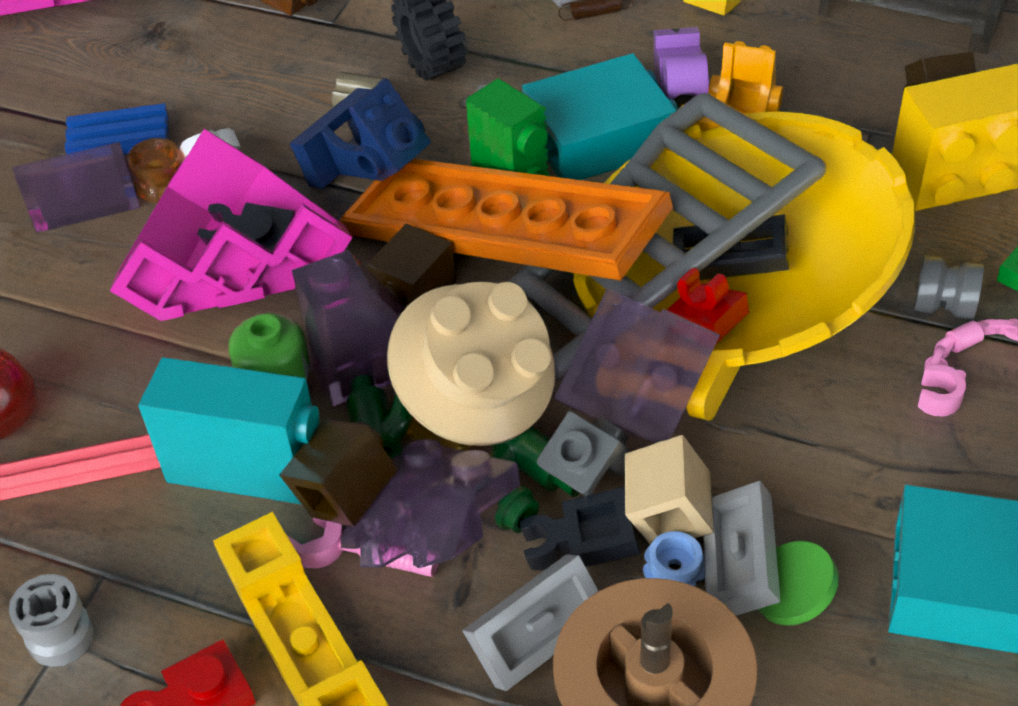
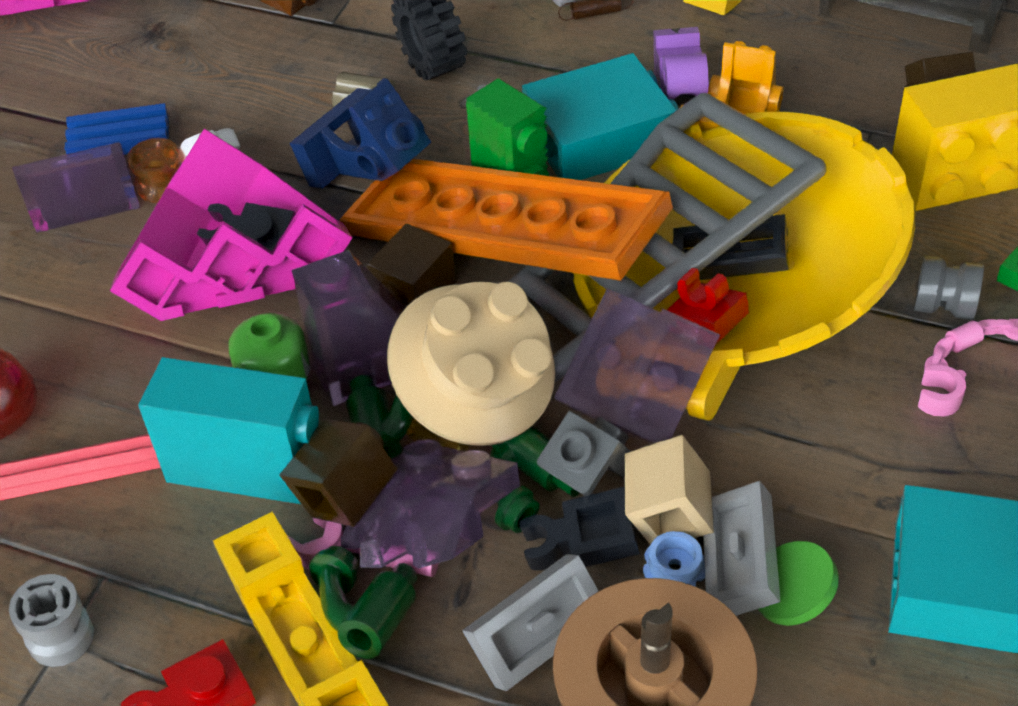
none -> dark green plant [309,546,417,659]

